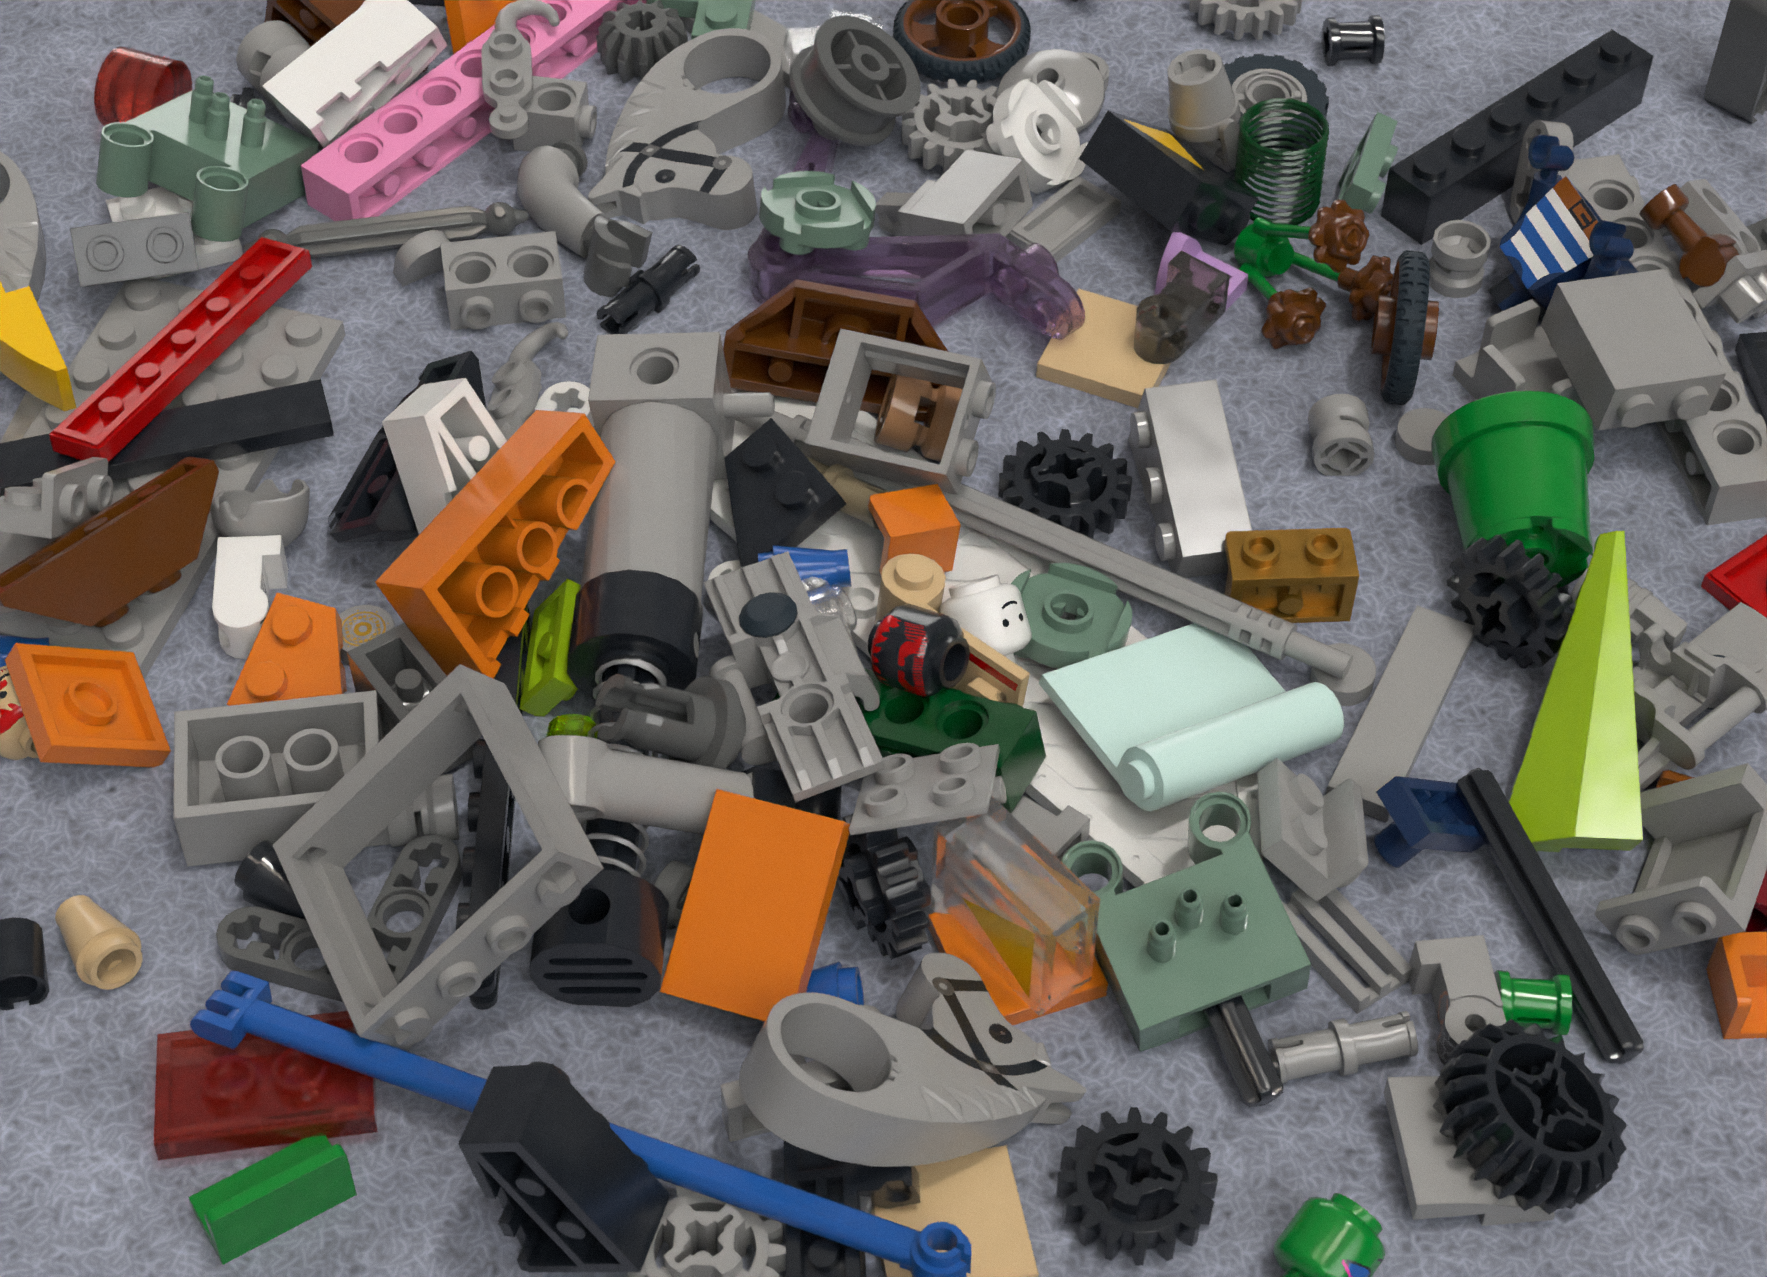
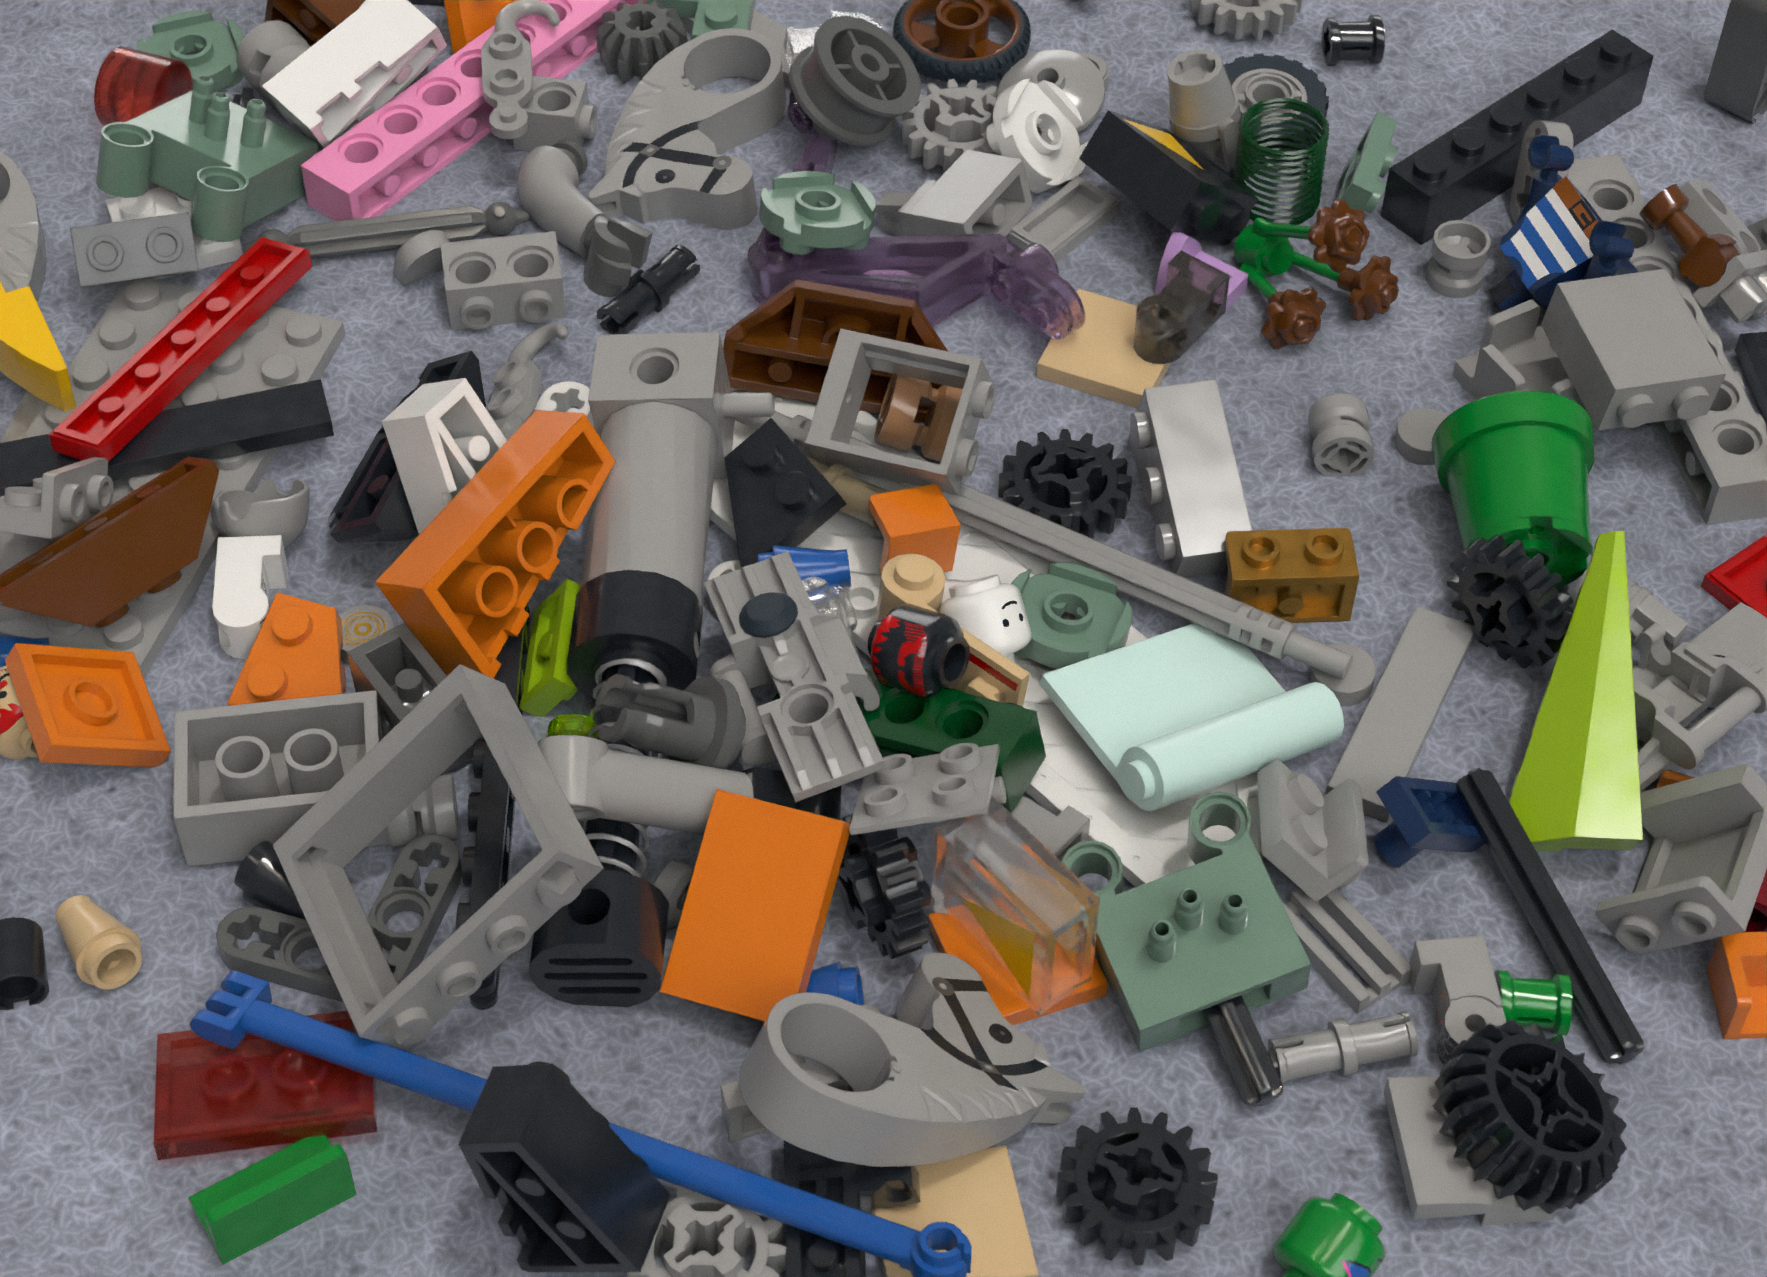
black wheel [1371,250,1439,405] -> none
none -> sand green plate [136,11,244,100]

